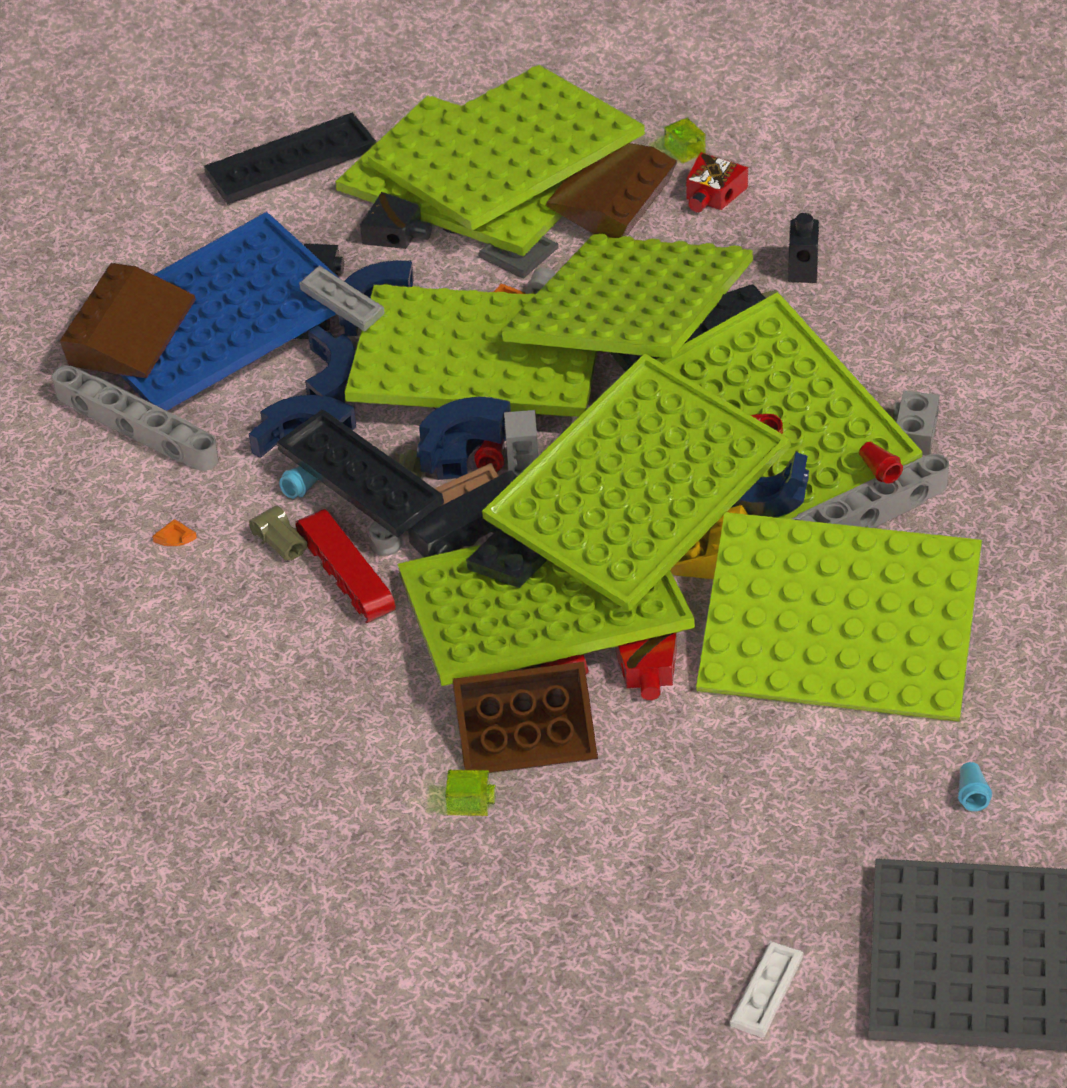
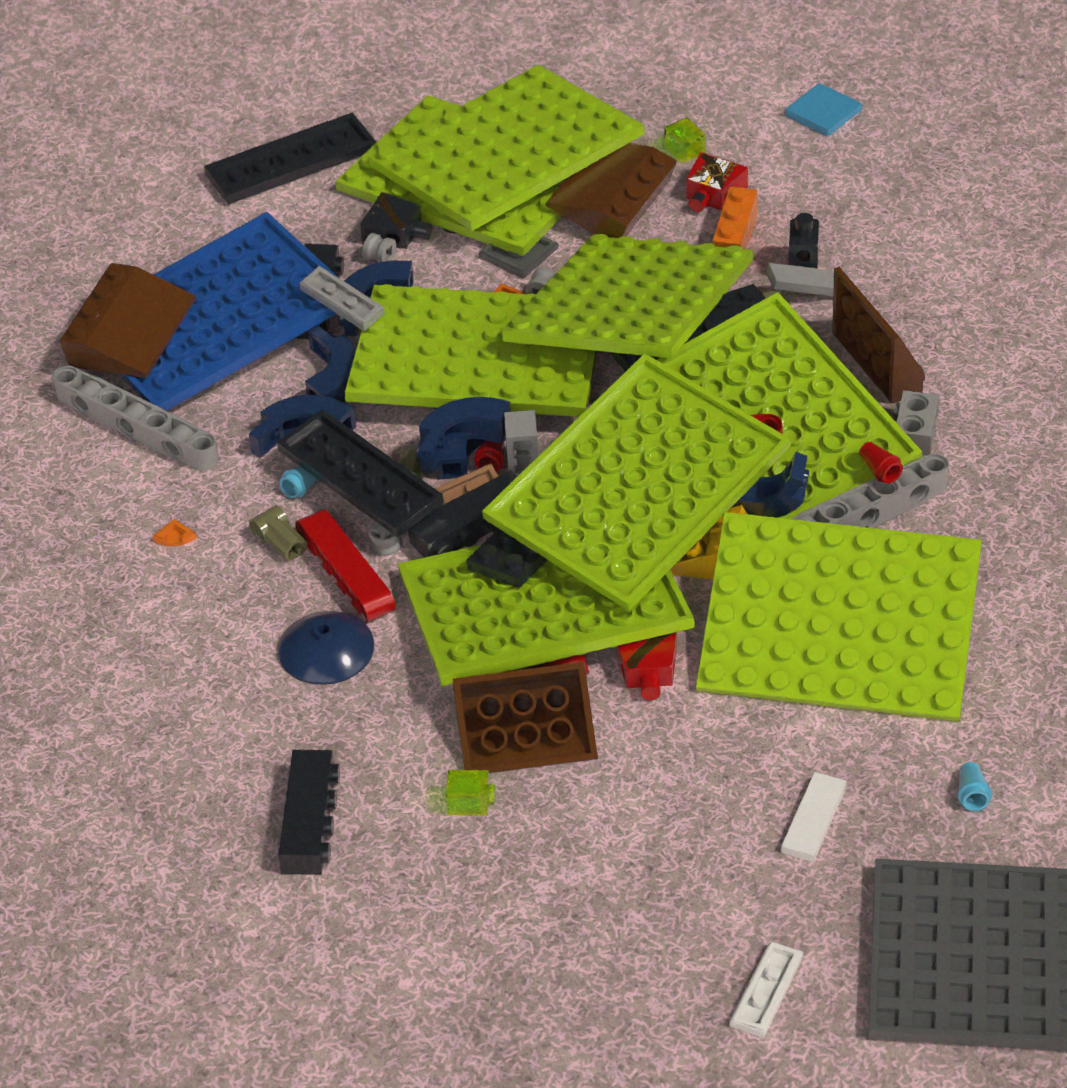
none -> dark blue dish [278,611,374,685]
none -> black brick [278,750,340,875]
none -> light grey wheel [362,233,396,262]
none -> orange brick [712,187,758,249]
none -> light grey tile [765,263,849,296]
none -> white tile [781,772,847,862]
none -> dark azure tile [785,83,862,136]
none -> reddish brown slope [832,267,925,404]

